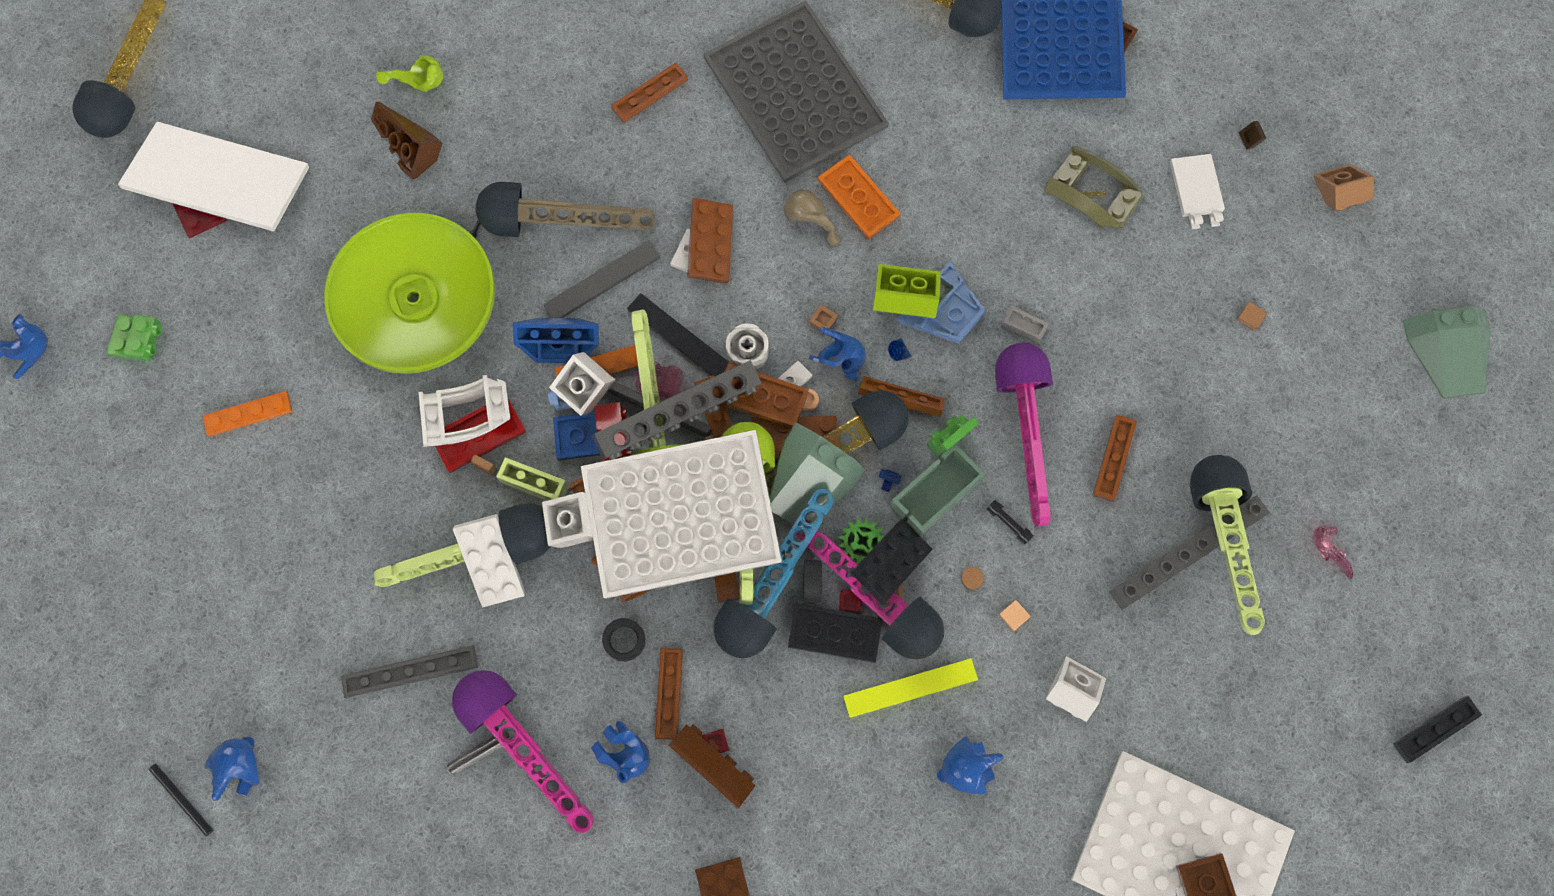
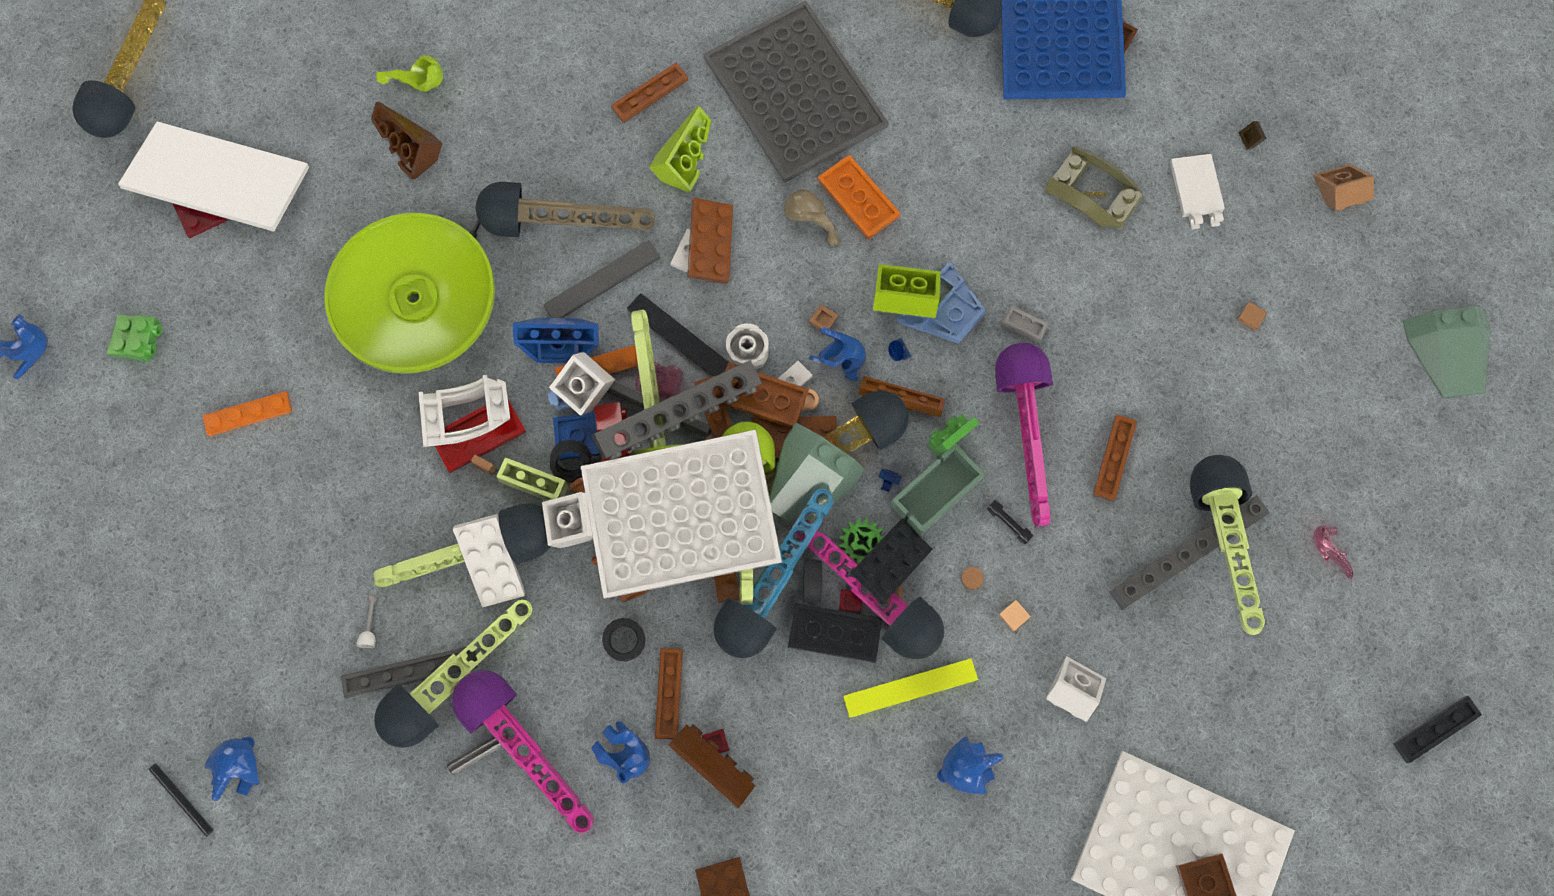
none -> hinge [357,595,377,648]
none -> piece [374,600,532,748]
none -> black tyre [550,440,592,483]
none -> lime wedge [649,106,711,192]

